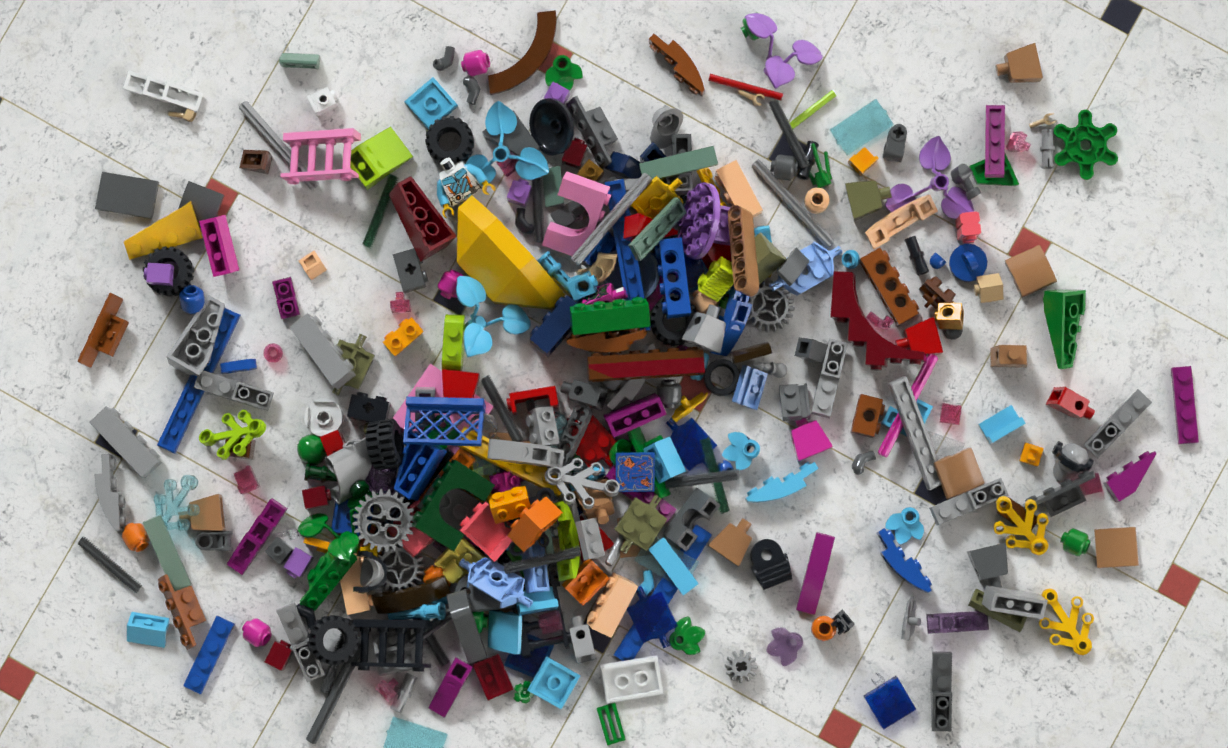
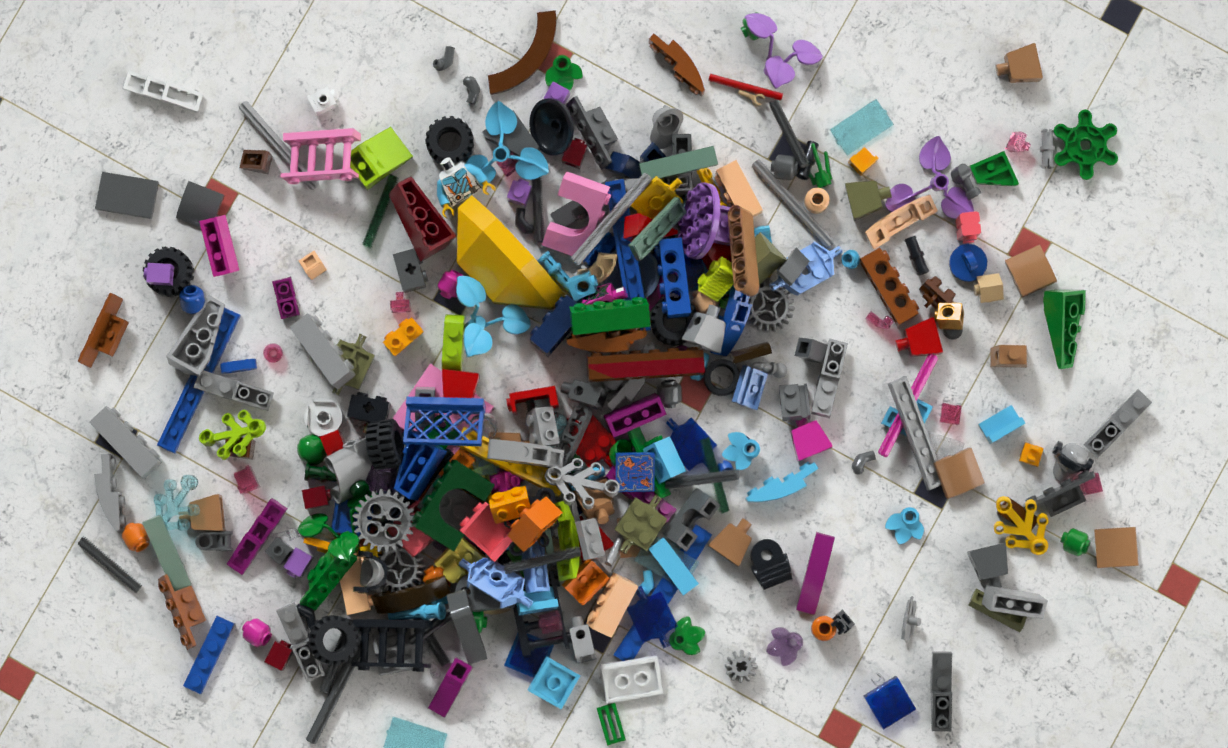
yellow wing [123,201,203,260] -> none
medium azure panel [127,612,170,648] -> none
tan hand [168,109,196,122] -> none
sand green slope [279,53,320,69] -> none
clear pink tile [375,678,399,702] -> none
light grey pin [390,673,418,713] -> none
medium azure tile [404,77,458,130] -> none
dark pink head [461,50,490,76] -> none
dark red plate [473,654,514,700] -> none
dark grey axle [481,375,523,442] -> none
medium azure slope [488,610,522,654] -> none
green plant [513,680,534,704] -> none
sand green slope [542,166,564,207] -> none
pearl gold brick [577,159,604,182] -> none
yellow piece [671,392,708,422] -> none
lime bar [790,90,836,129] -> none
dark red arch [830,271,927,371] -> none
dark orange brick [850,394,885,438] -> none
blue slope [877,528,932,593] -> none
dark grey piece [882,124,907,162] -> none
clear purple slope [926,611,989,634] -> none
light grey slope [929,478,1009,525] -> none
blue hinge [930,253,946,269] -> none
magenta plate [985,105,1005,178] -> none
tan hand [1029,113,1057,128] -> none
yellow plant [1038,589,1094,655] -> none
red torso [1046,387,1095,420] -> none
magenta slope [1103,451,1157,503] -> none
magenta plate [1171,366,1199,444] -> none

